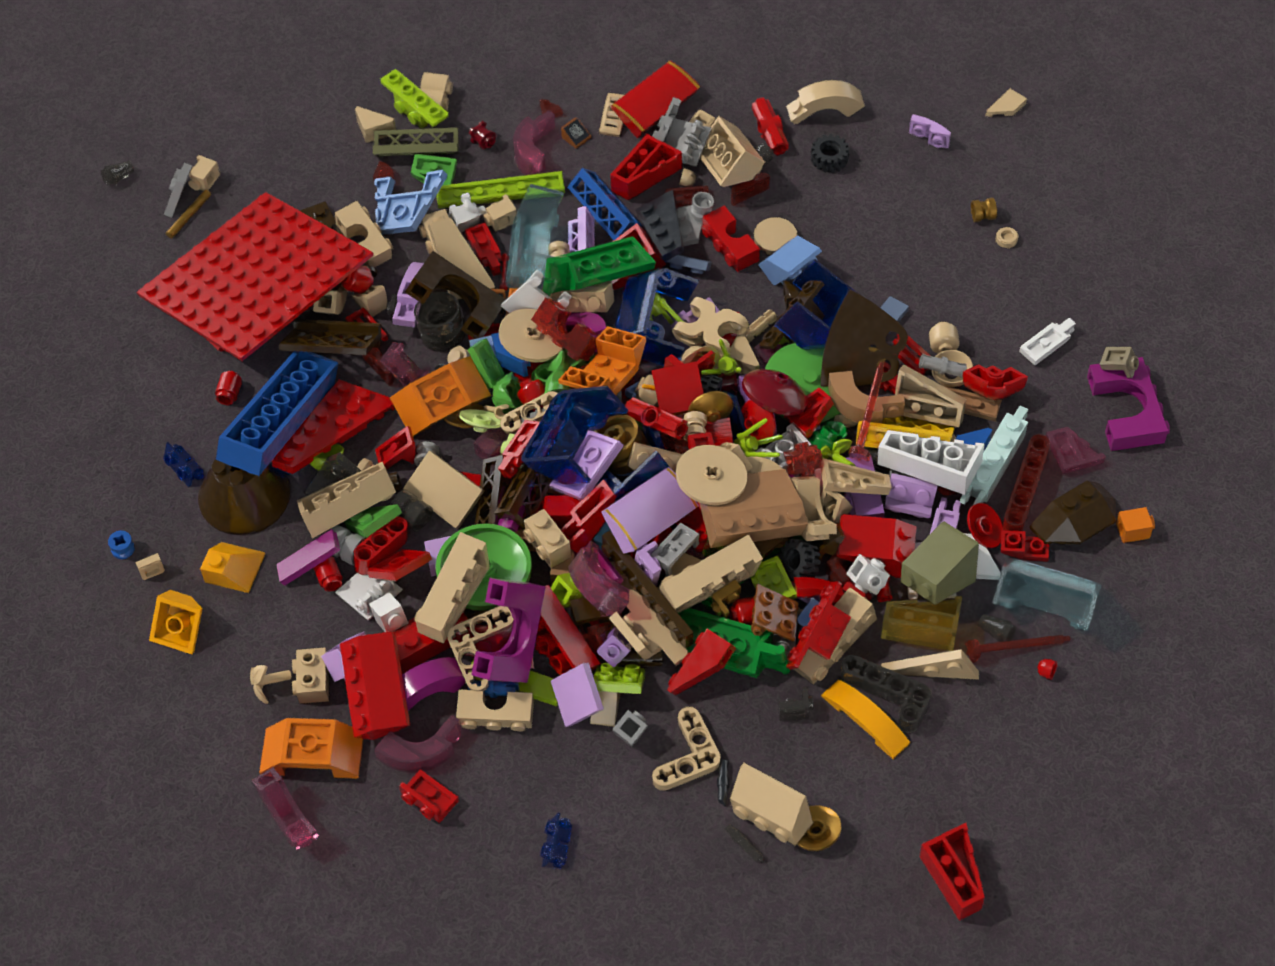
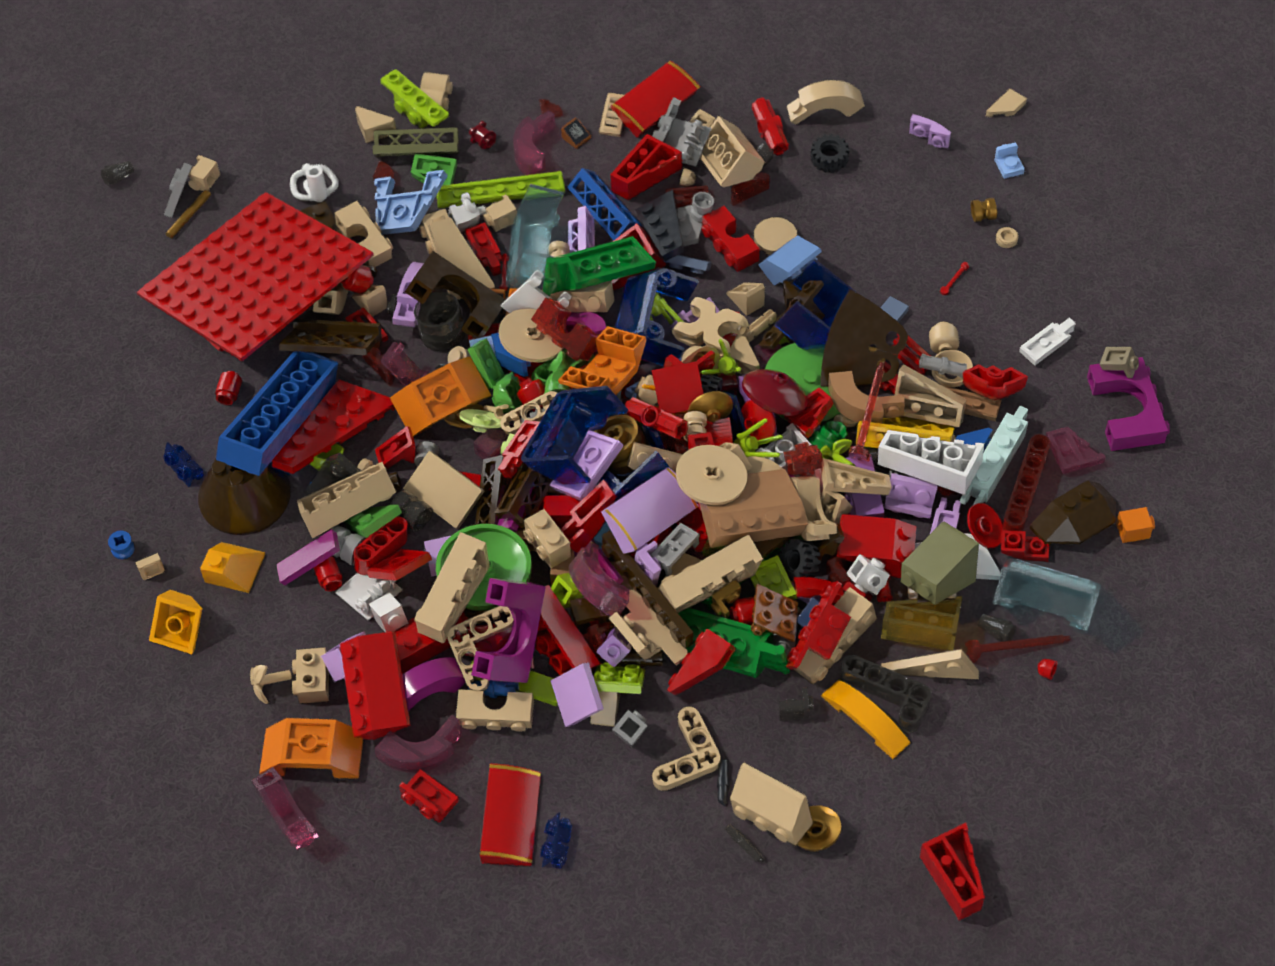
none -> white piece [290,164,339,203]
none -> red slope [480,763,541,866]
none -> tan slope [727,283,765,316]
none -> red hinge [940,262,969,295]
none -> light blue bracket [995,143,1024,179]

